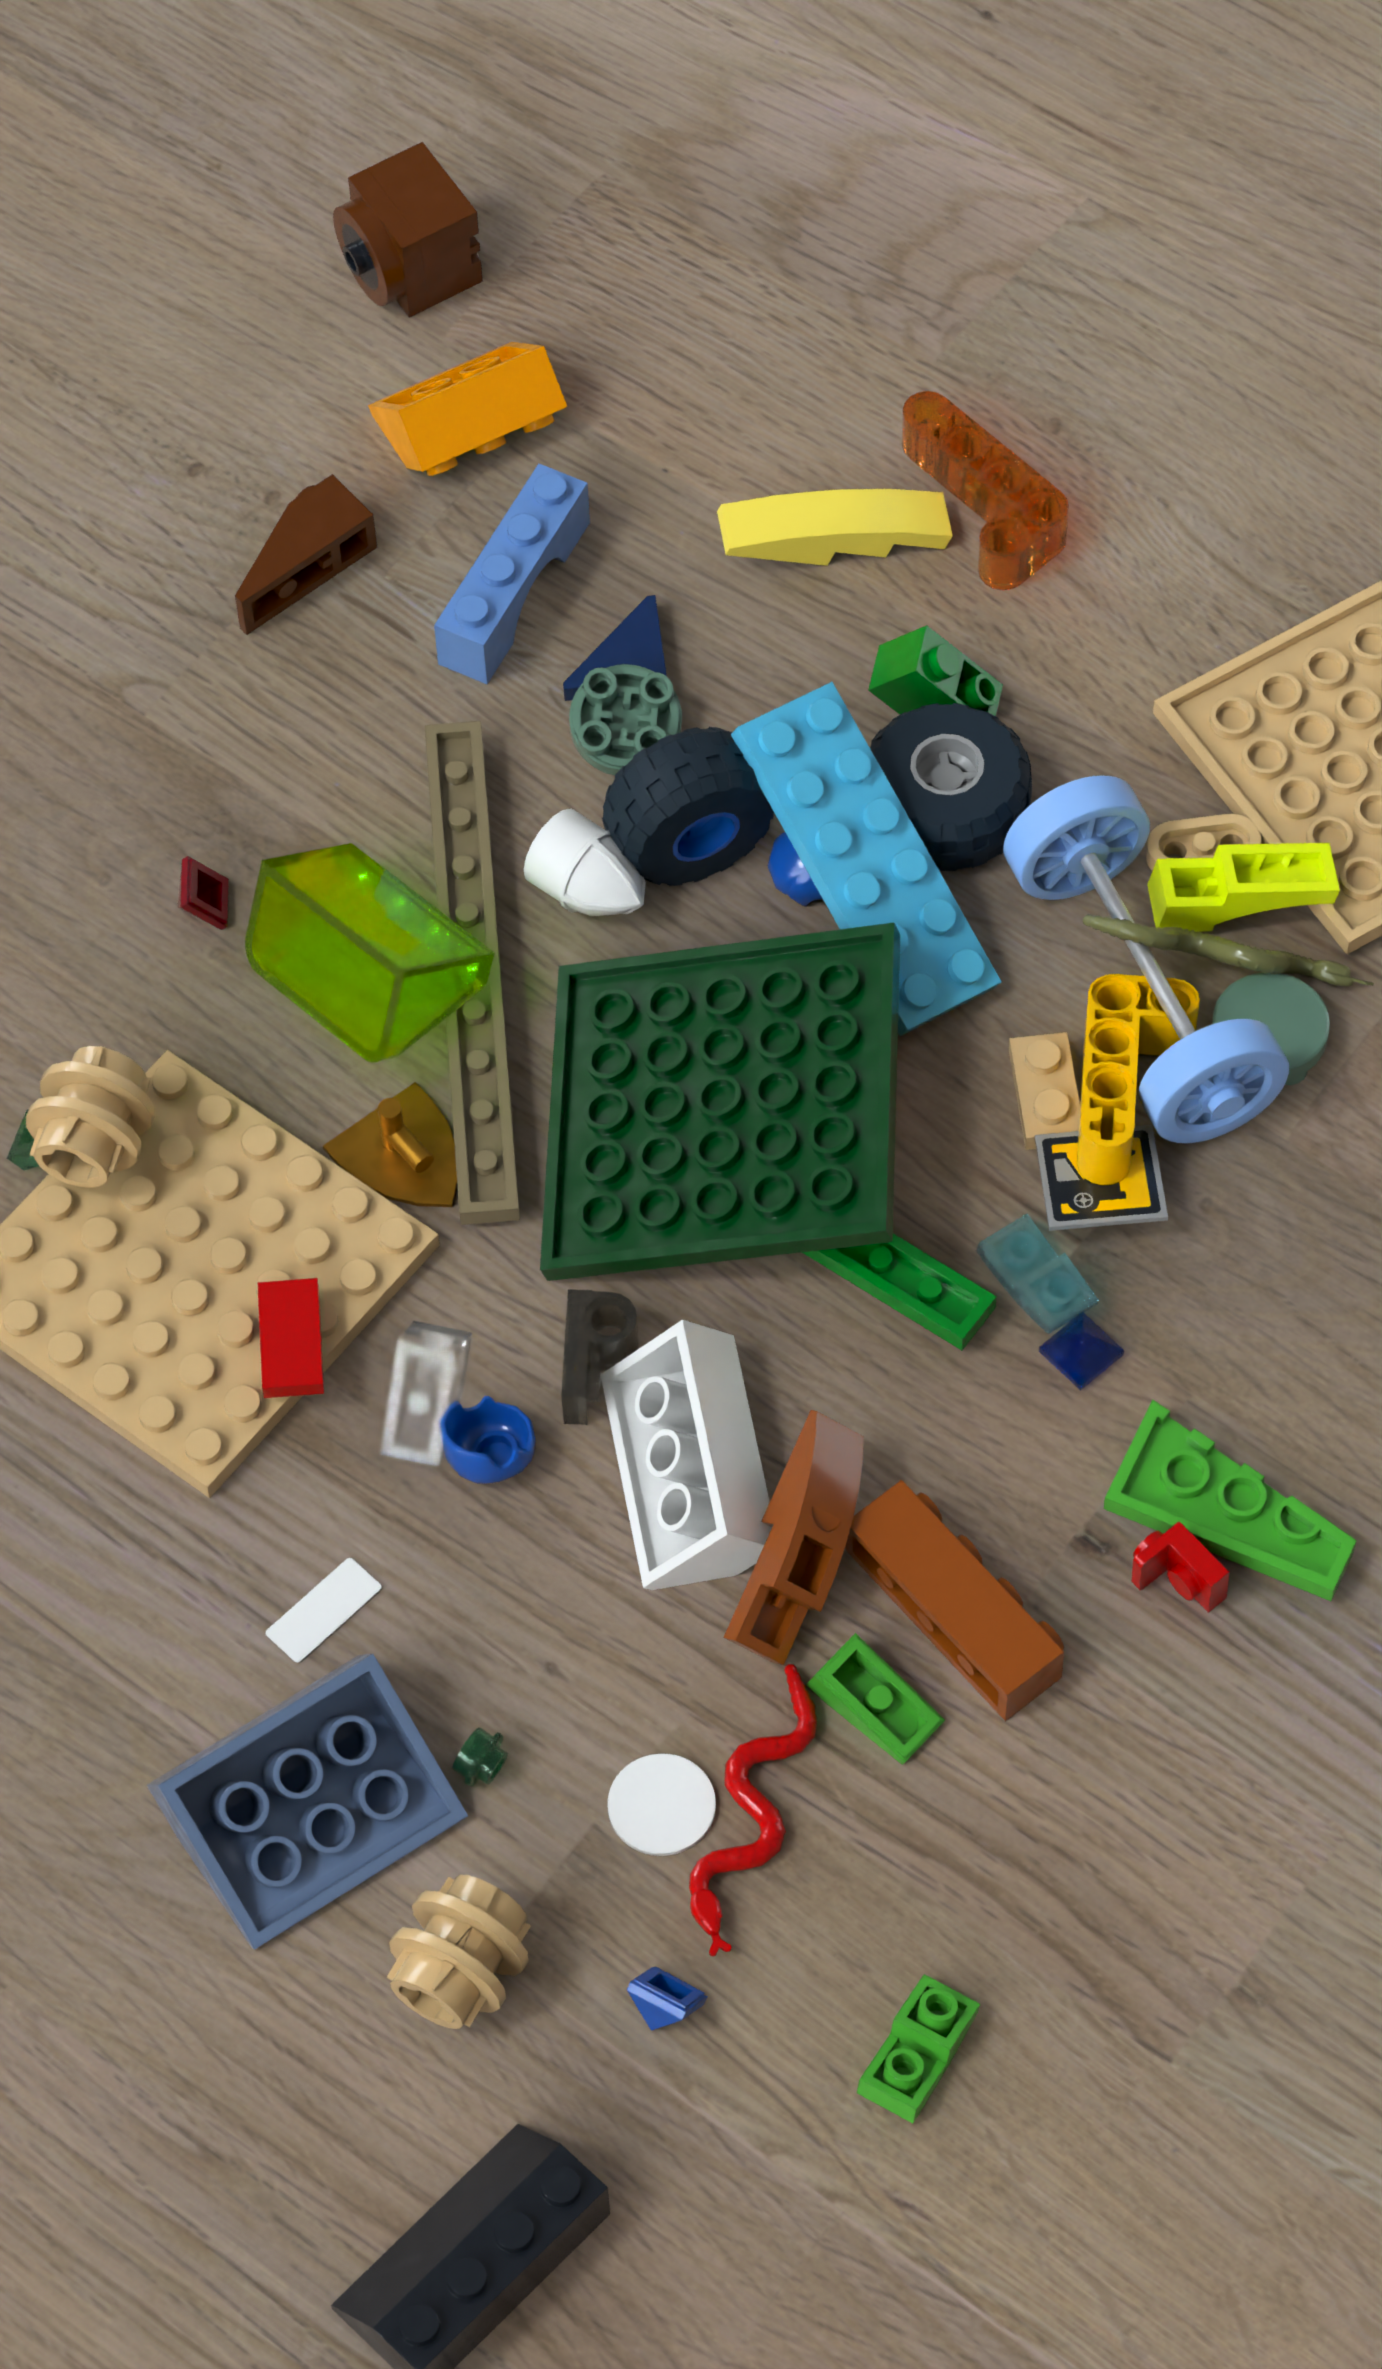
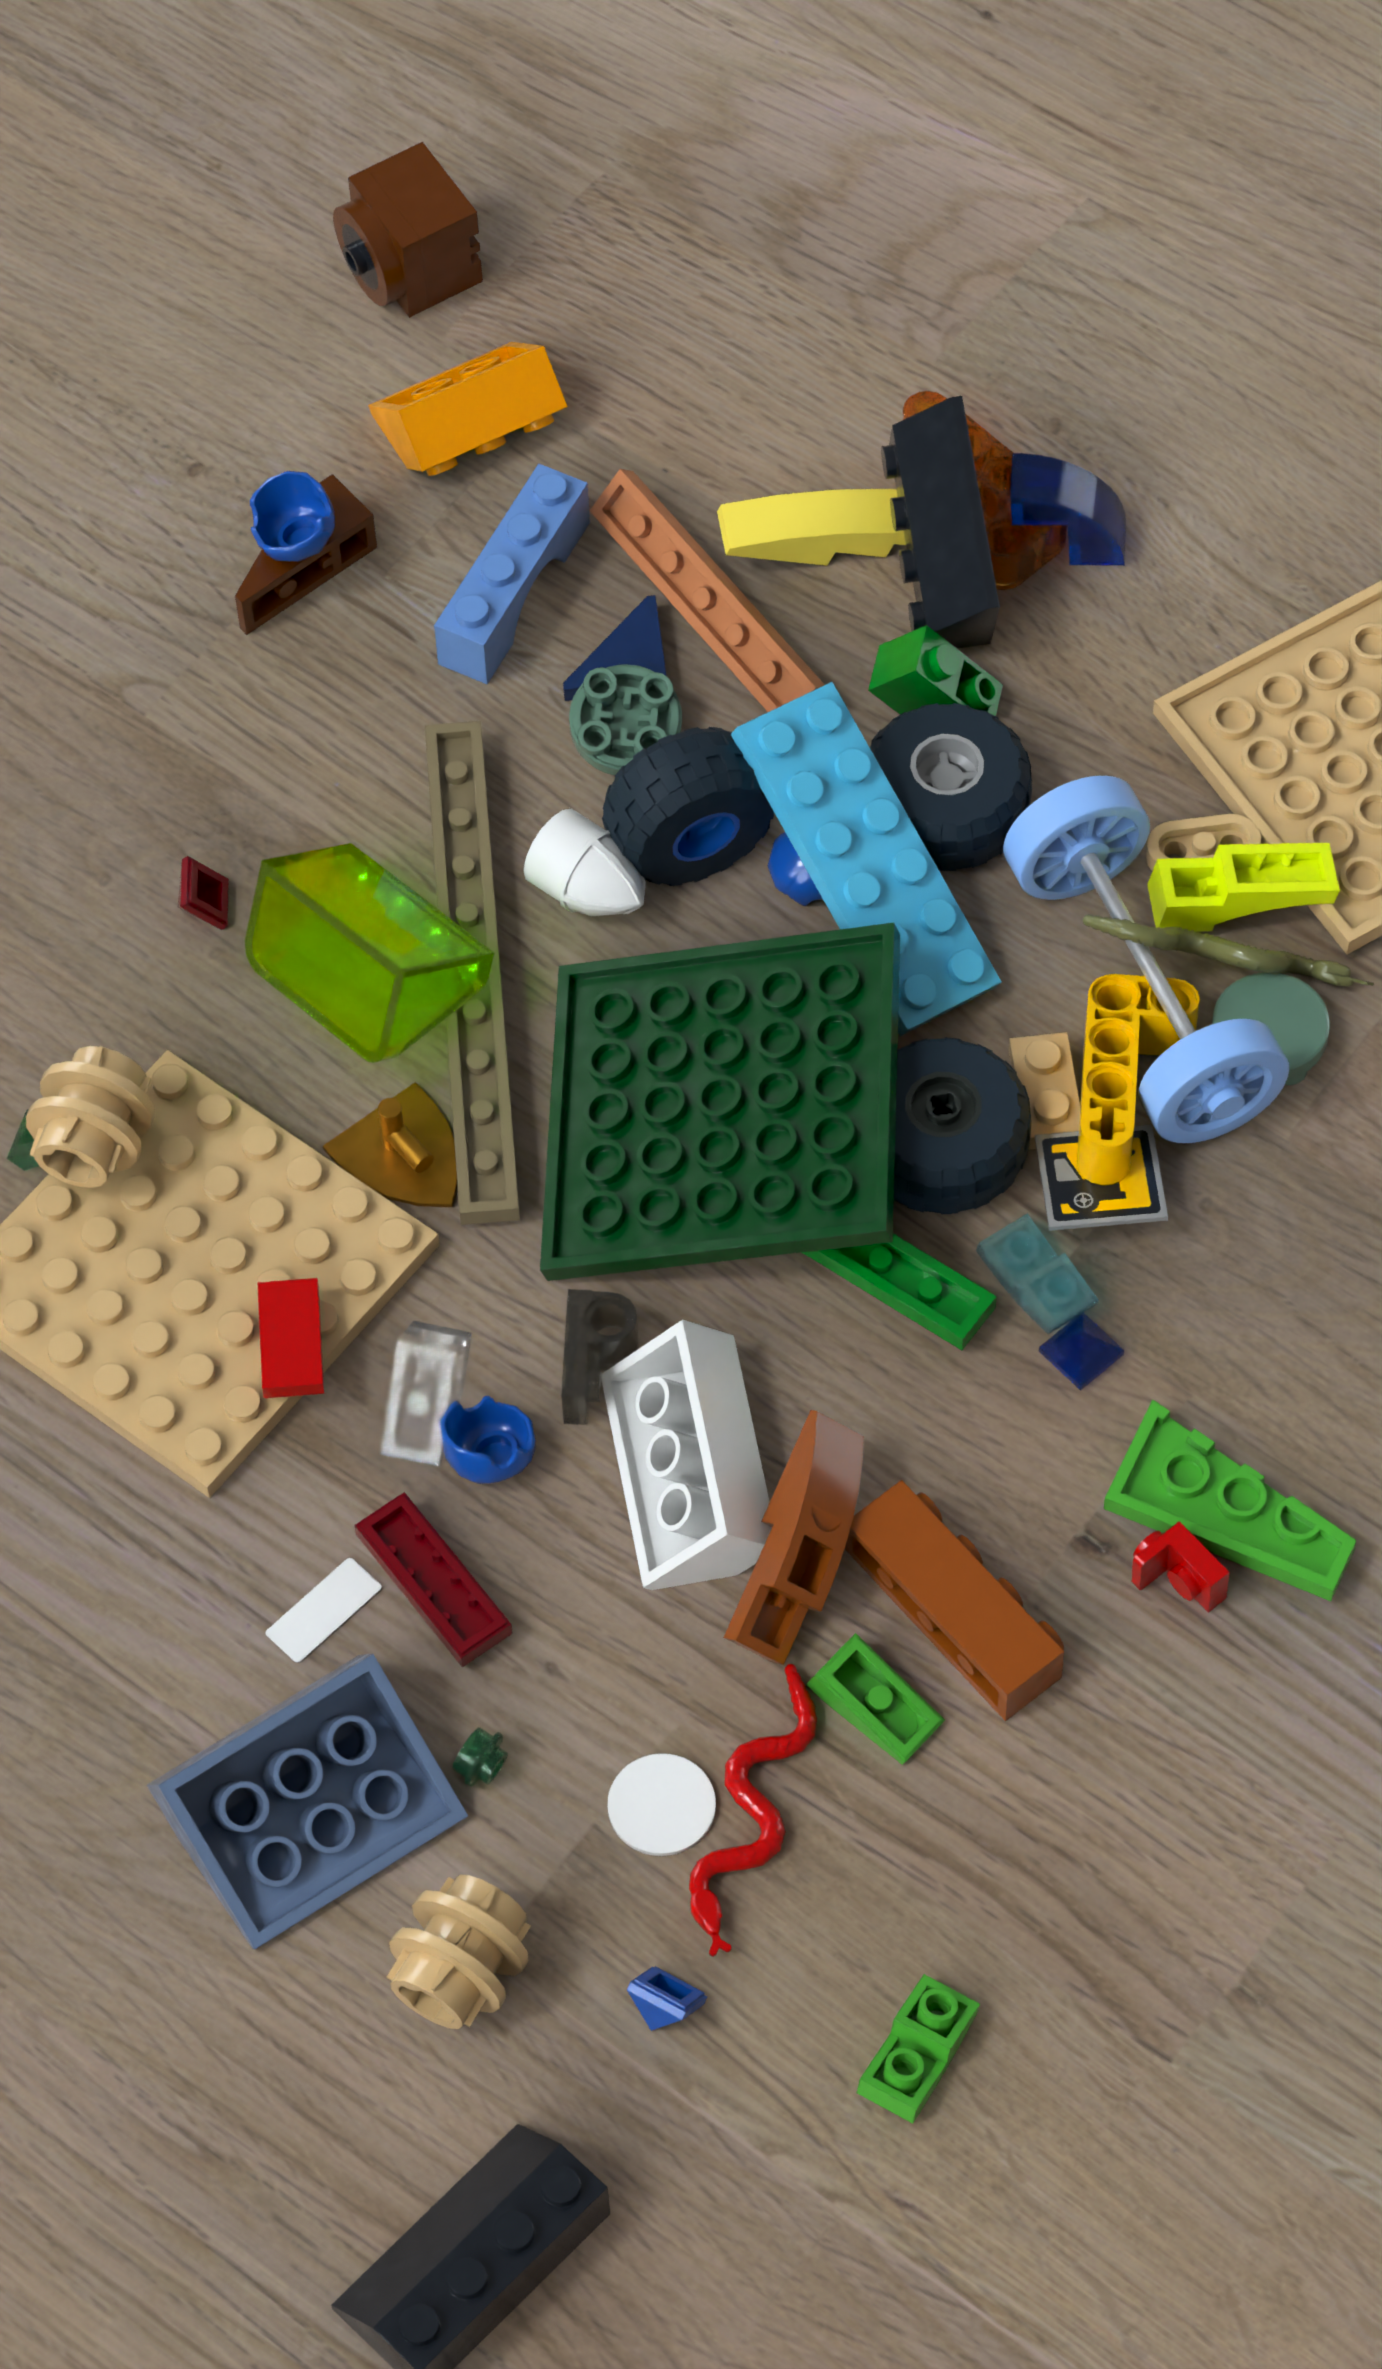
none -> blue hair [250,471,335,562]
none -> dark red plate [354,1492,513,1668]
none -> nougat plate [590,469,825,712]
none -> black slope [881,396,1000,649]
none -> black wheel [894,1037,1032,1214]
none -> clear blue brick [1010,453,1126,565]

